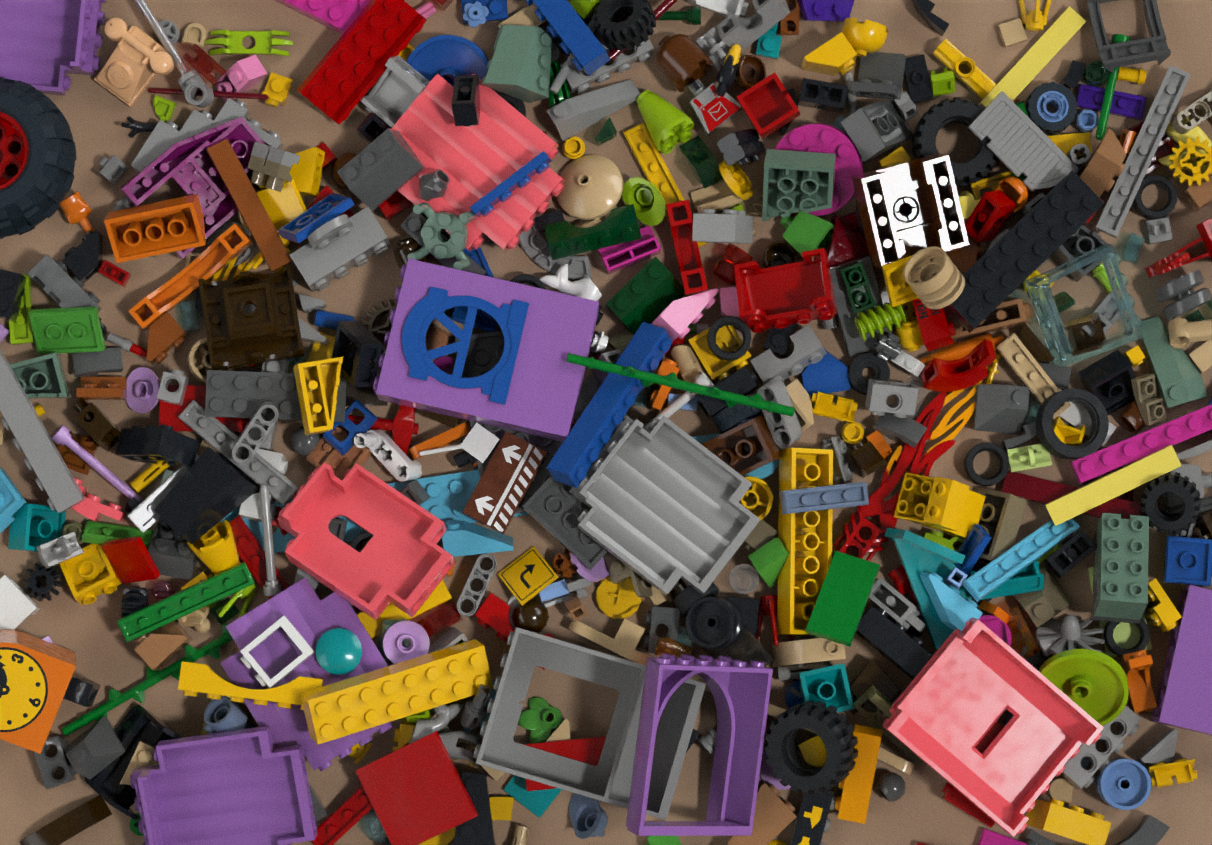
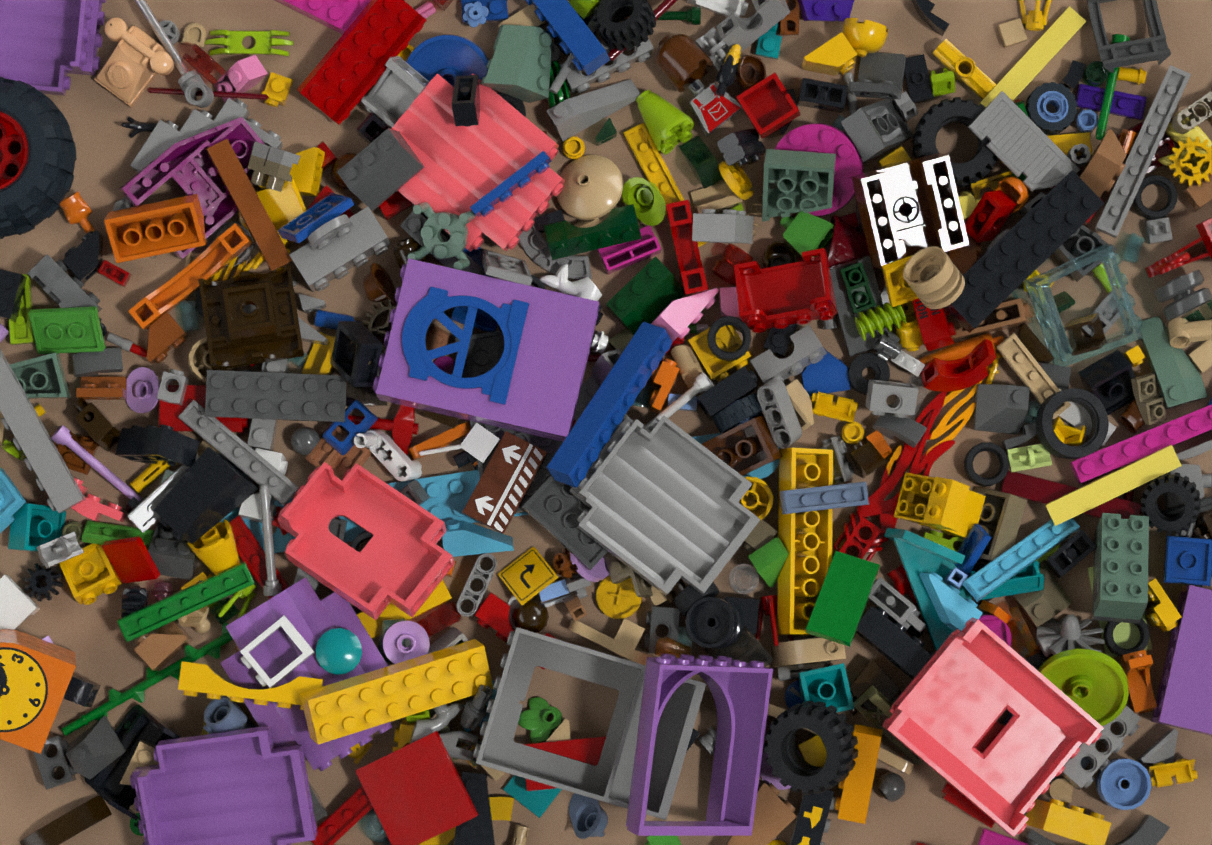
light grey tile [98,155,129,186] -> none
lime tile [153,95,177,123] -> none
light grey beam [232,401,279,464] -> none
yellow wedge [293,357,343,436] -> none
flat silver rock [419,169,450,201] -> none
green plant [566,353,795,417] -> none
none -> lime plate [0,439,26,461]
none -> reddish brown piece [363,263,397,305]
none -> light grey tile [480,249,532,286]

